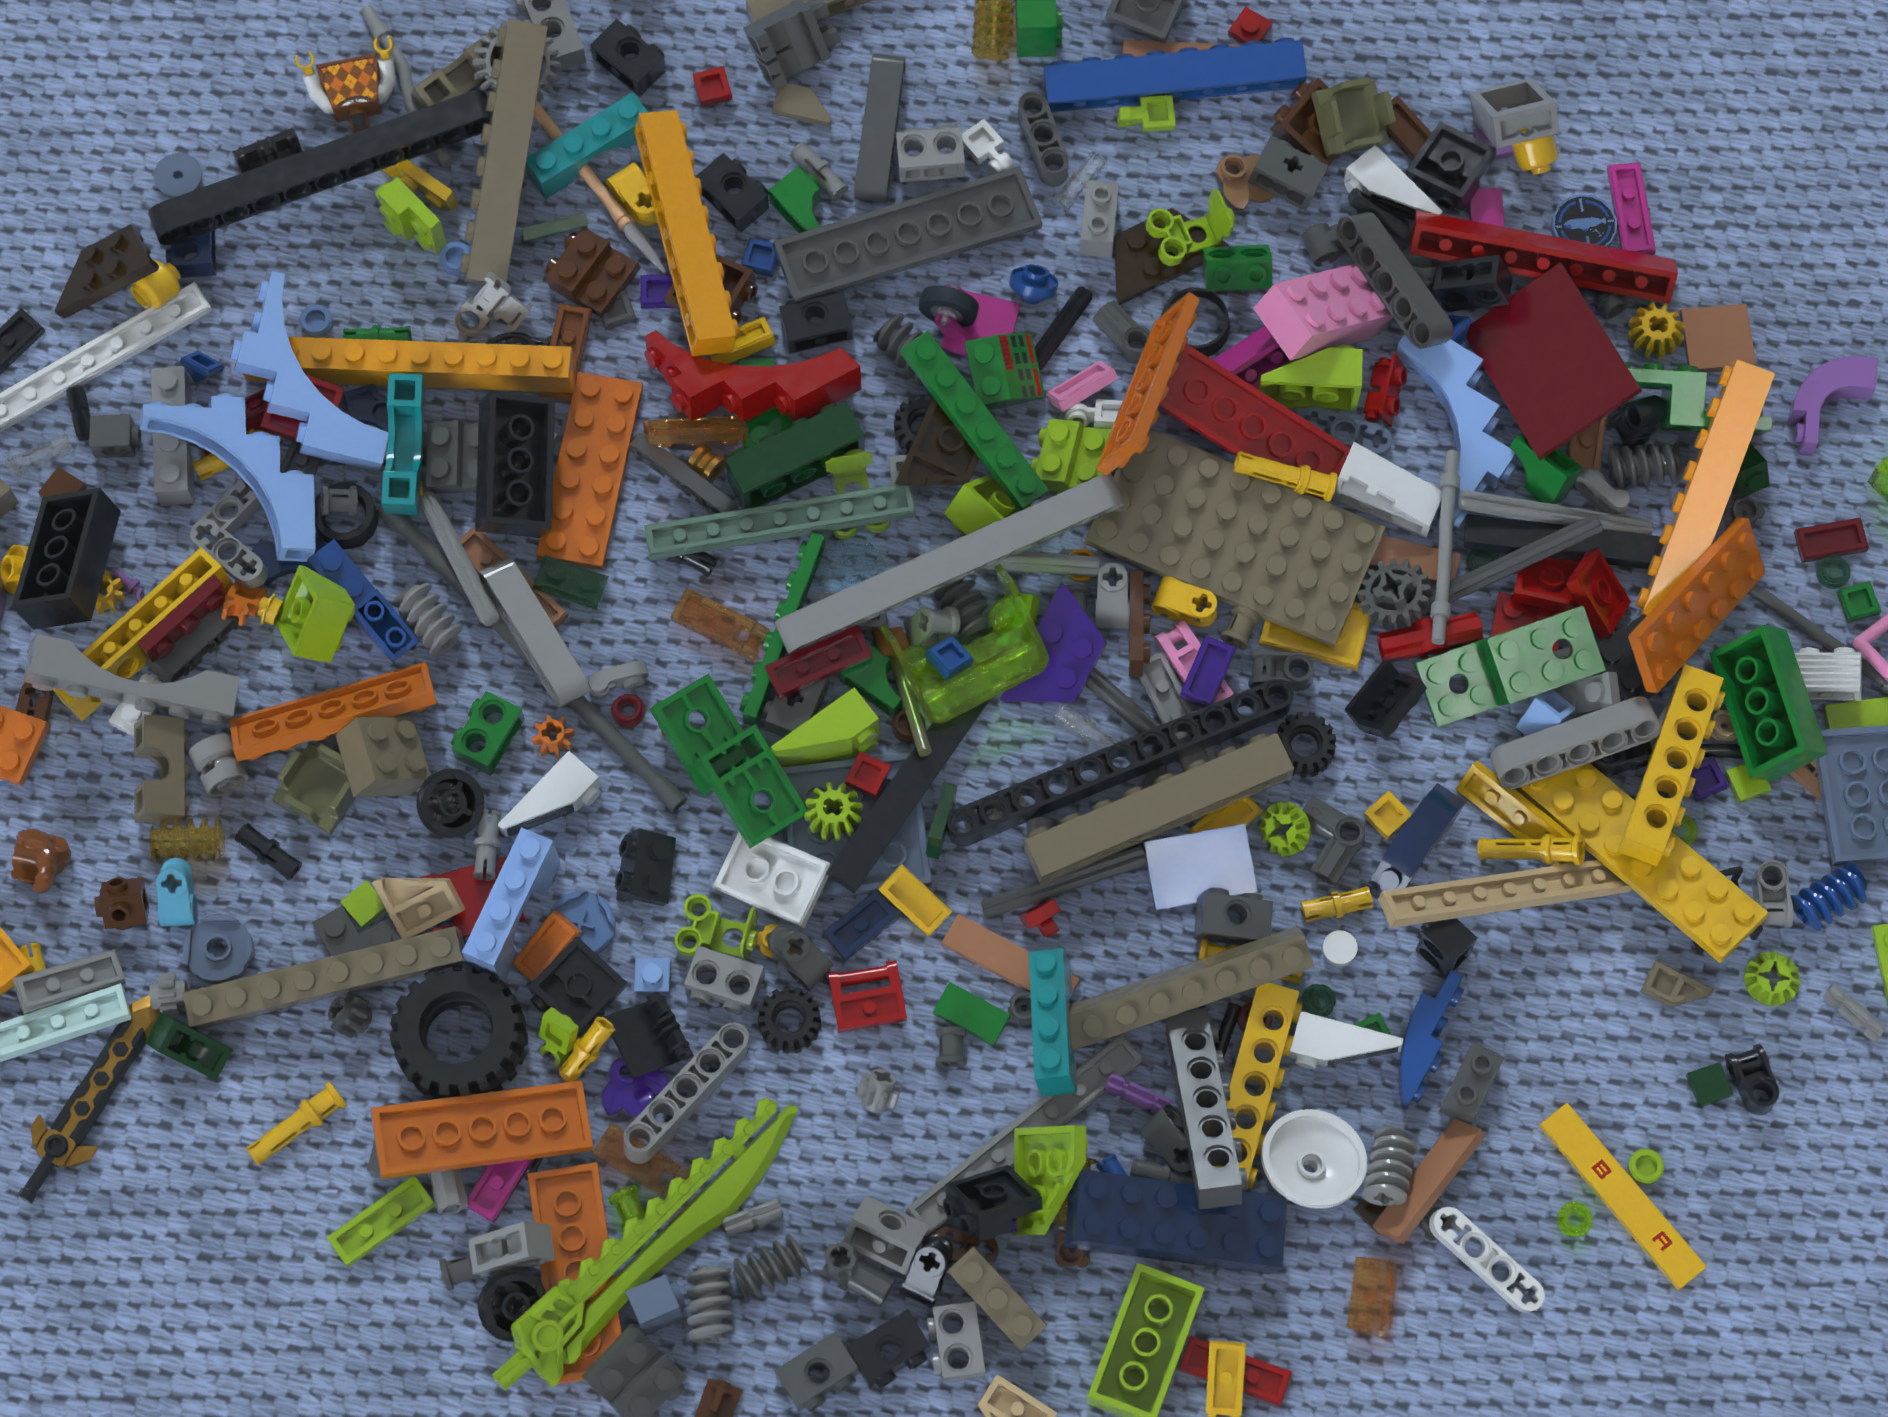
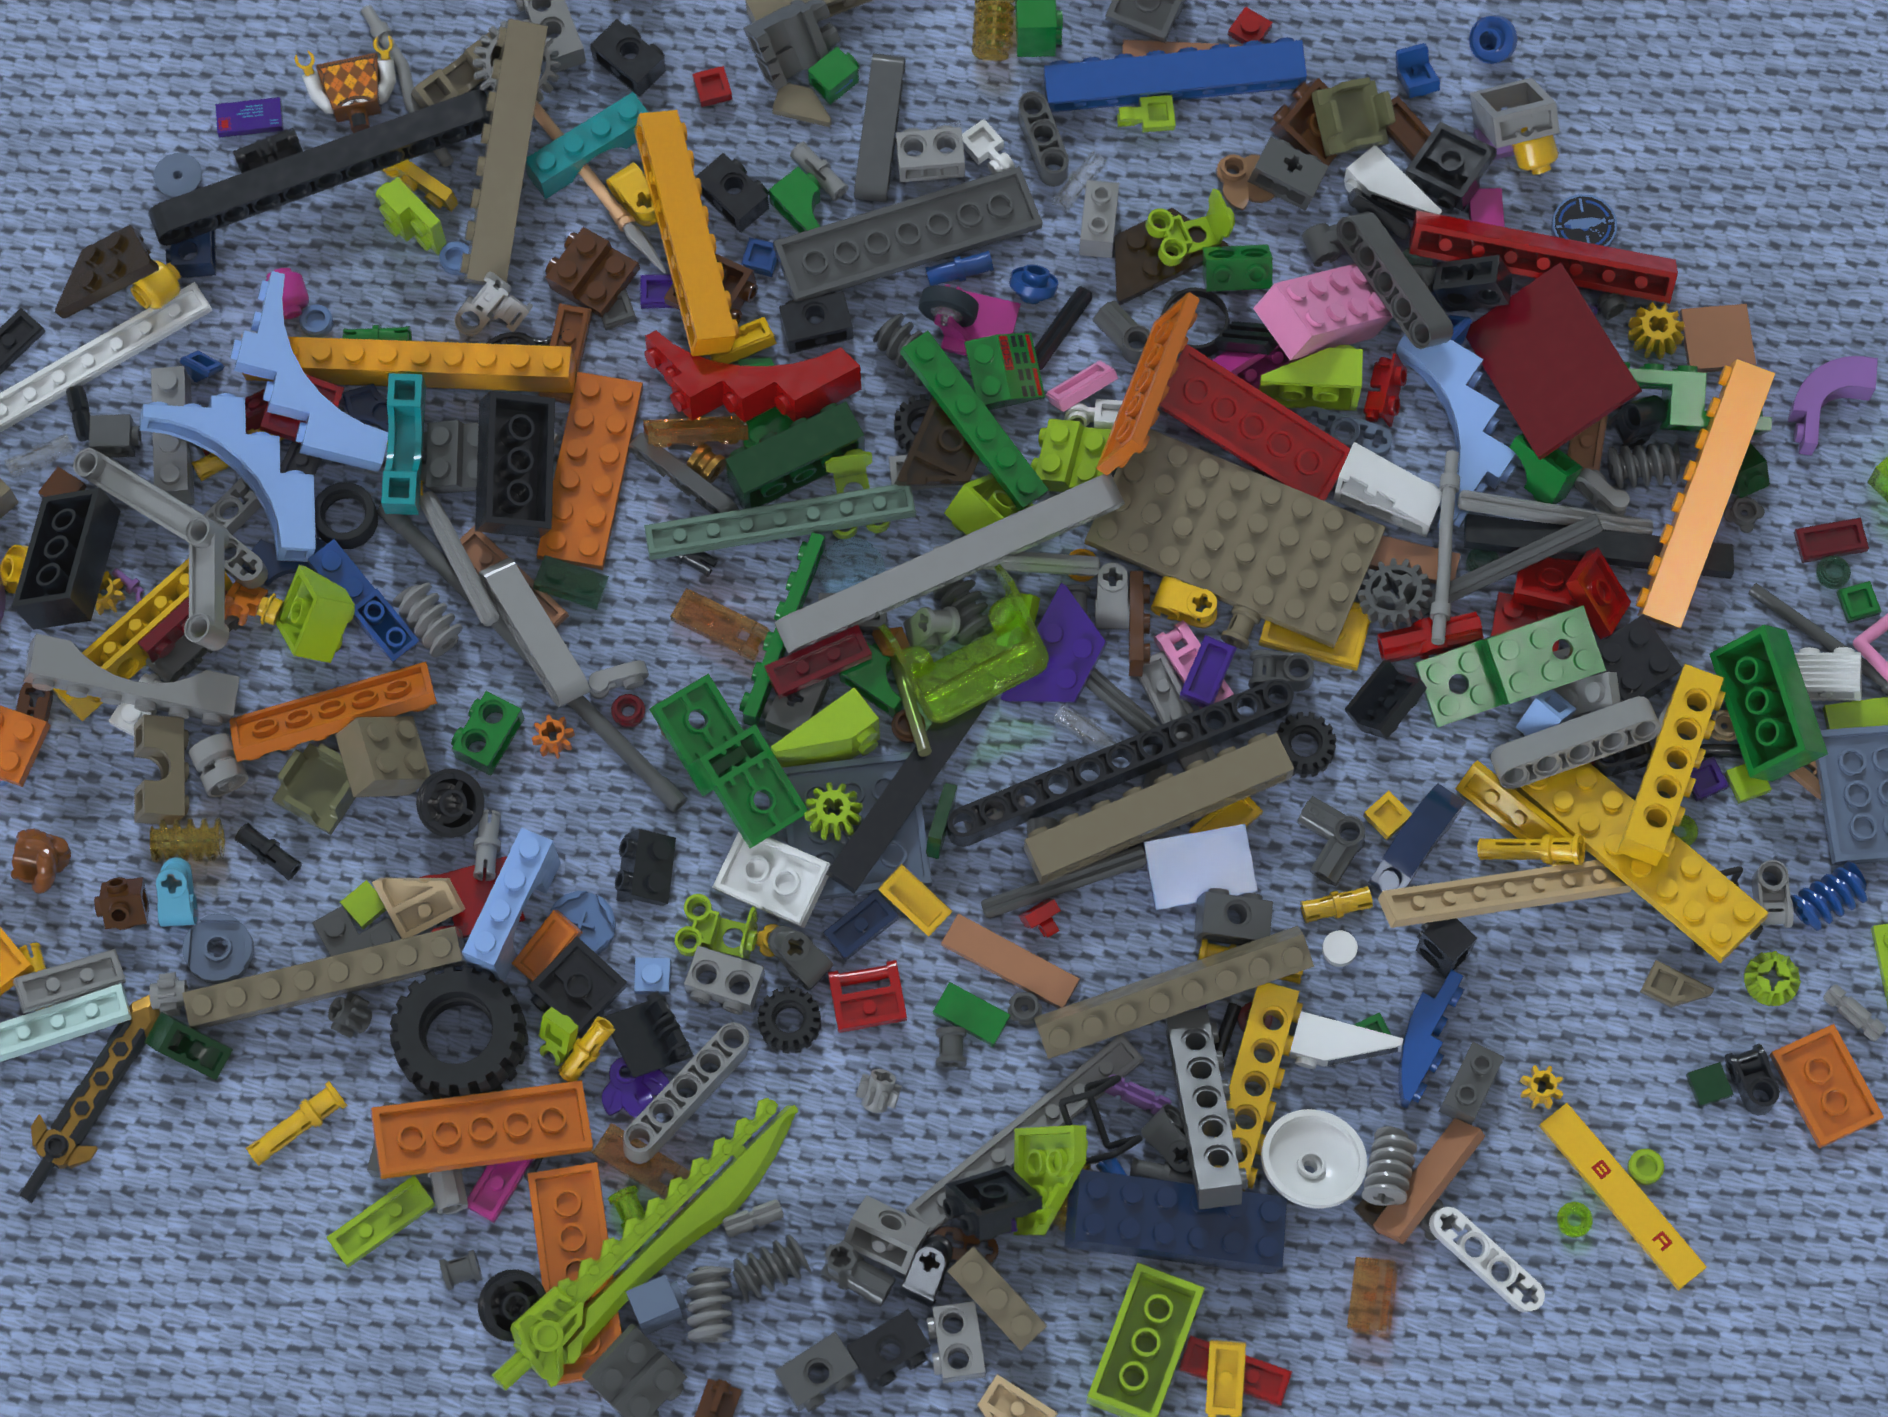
dark grey bush [320,485,358,516] -> none
light grey brick [468,1221,555,1276] -> none
white slope [498,751,601,838] -> none
dark green tile [521,213,588,243] -> none
red plate [845,751,891,799] -> none
blue tile [925,636,974,681] -> none
teal arch [1029,948,1077,1097] -> none
reddish brown plate [1055,1231,1090,1268] -> none
yellow pin [1233,451,1338,503] -> none
lime gear [1257,801,1311,857] -> none
clear green plate [1302,984,1336,1017] -> none
dark pink tile [1607,162,1656,255] -> none
orange plate [1628,517,1766,693] -> none
none -> light grey piece [73,448,230,651]
none -> dark purple tile [215,97,284,138]
none -> dark pink head [265,268,309,319]
none -> green brick [808,47,859,105]
none -> blue pin [925,250,994,286]
none -> black piece [1059,1075,1143,1165]
none -> black tile [1214,321,1279,355]
none -> blue bracket [1396,43,1440,98]
none -> blue plate [1469,15,1518,64]
none -> yellow gear [1520,1065,1563,1109]
none -> orange plate [1769,1024,1884,1149]

